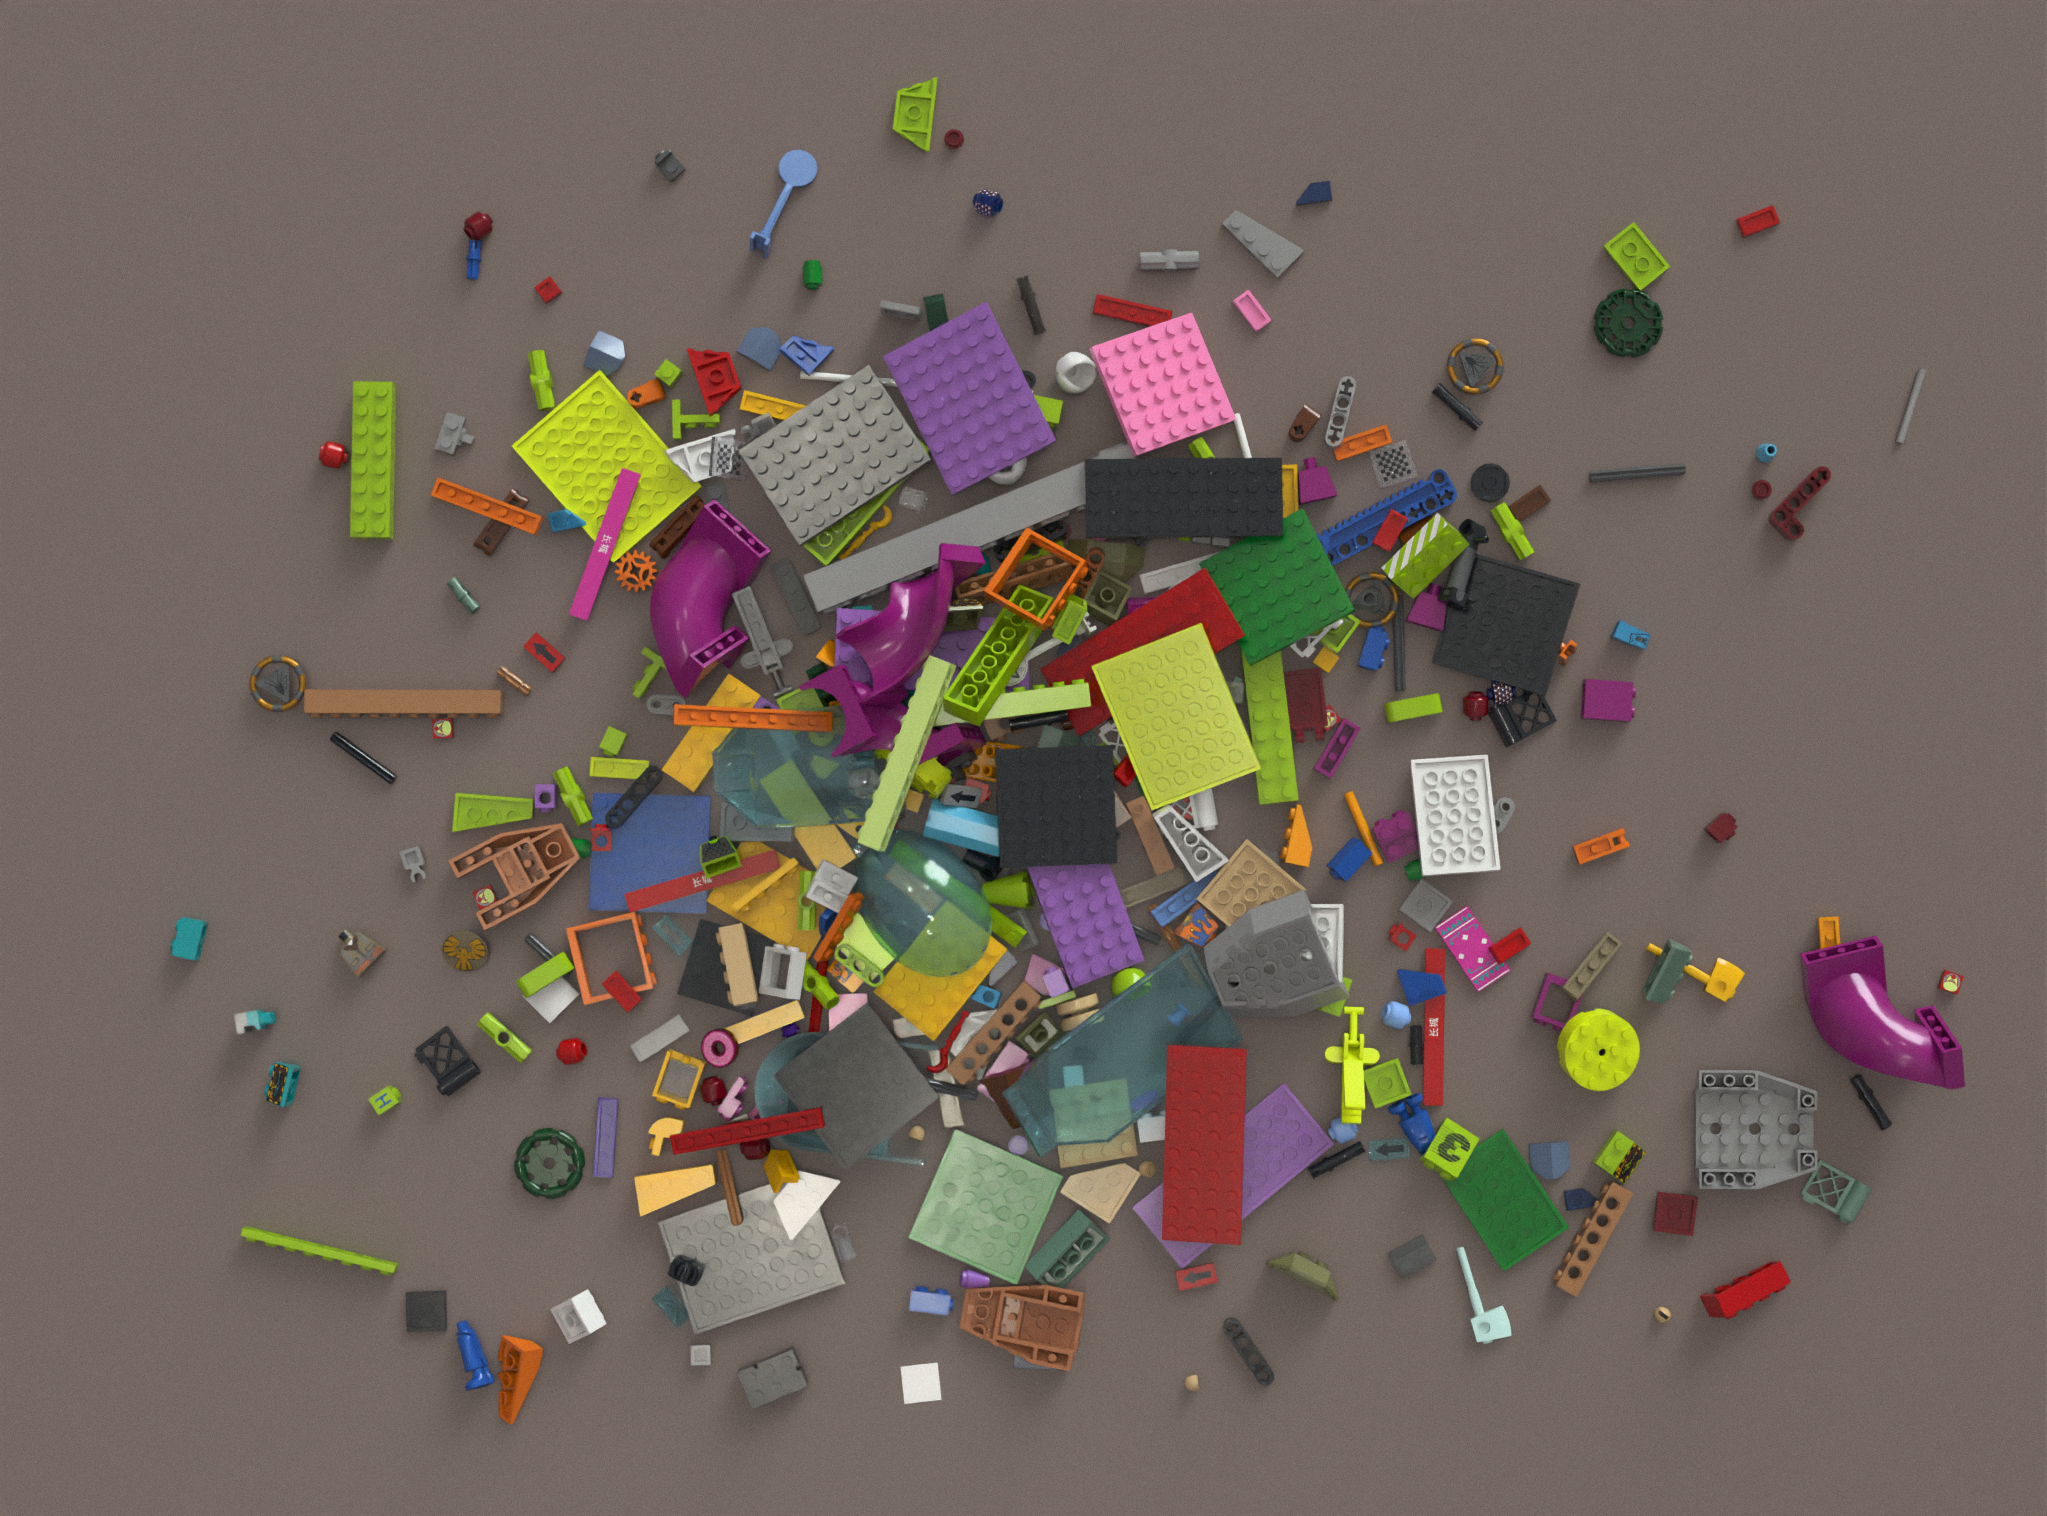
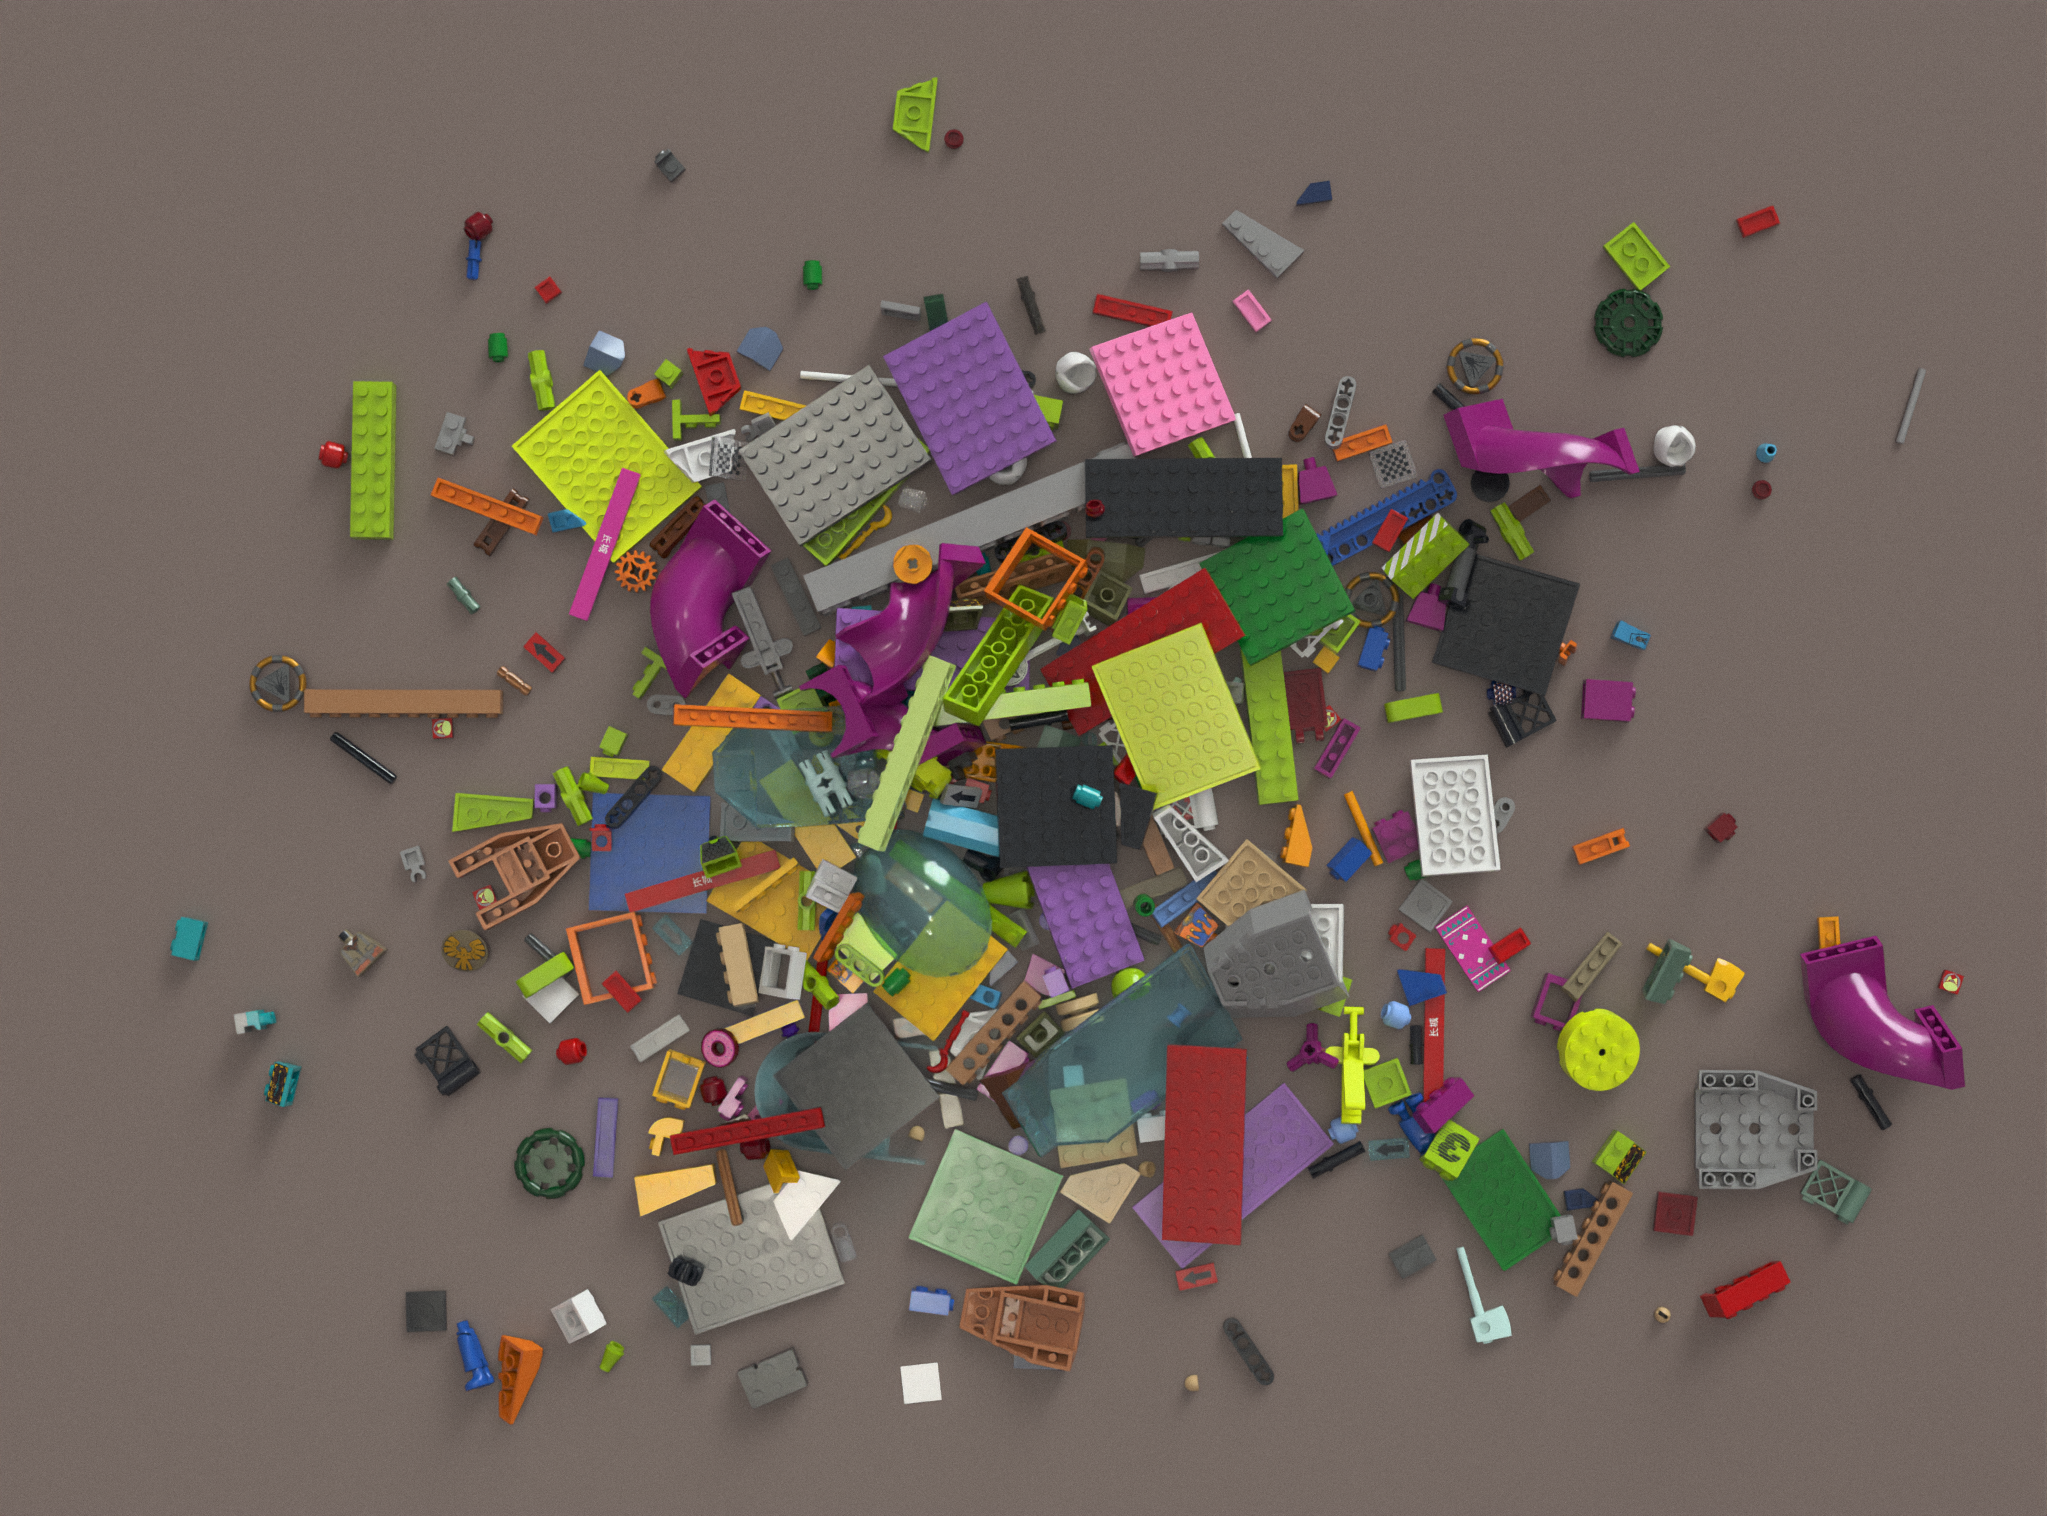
lime plate [241,1226,399,1275] -> none
lime brick [368,1085,402,1115] -> none
medium blue piece [750,150,817,259] -> none
wing [780,336,834,376] -> none
medium lavender cone [960,1269,989,1289] -> none
clear blue head [973,189,1003,217] -> none
olive wedge [1265,1251,1339,1302] -> none
dark red head [1463,691,1488,721] -> none
dark red beam [1768,466,1831,541] -> none
none -> green brick [488,333,508,362]
none -> lime cone [578,772,609,794]
none -> lime cone [599,1341,624,1372]
none -> light aqua pin [799,750,854,817]
none -> green brick [882,967,911,997]
none -> light orange plate [893,544,932,584]
none -> teal brick [1072,784,1103,809]
none -> dark red plate [1085,500,1105,517]
none -> black wing [1119,783,1157,850]
none -> green brick [1133,894,1155,917]
none -> magenta bush [1286,1023,1339,1072]
none -> magenta brick [1412,1077,1474,1133]
none -> magenta piece [1443,399,1640,498]
none -> light grey brick [1549,1214,1578,1245]
none -> white piece [1654,425,1696,467]

